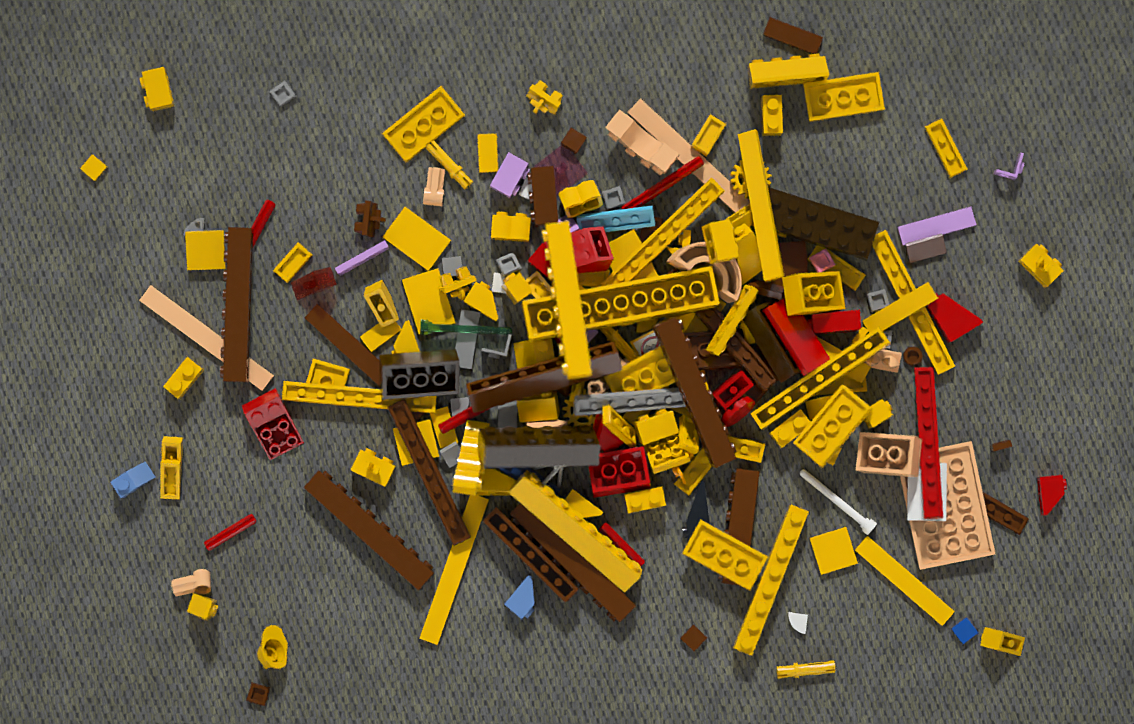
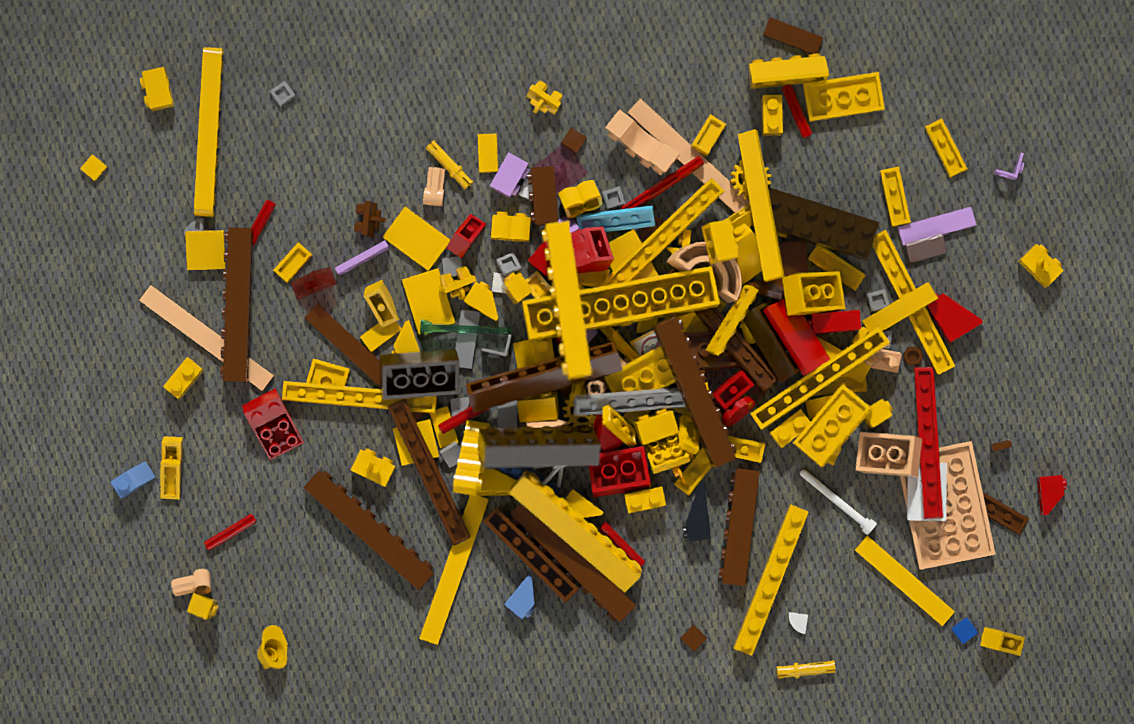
reddish brown tile [246,682,270,706] -> none
yellow tile [382,86,465,163] -> none
yellow tile [682,520,768,591] -> none
bright pink tile [809,249,835,272] -> none
yellow tile [809,527,858,575] -> none
none -> yellow beam [194,47,224,217]
none -> red slope [446,213,486,258]
none -> red axle [782,84,812,138]
none -> yellow plate [879,167,911,227]

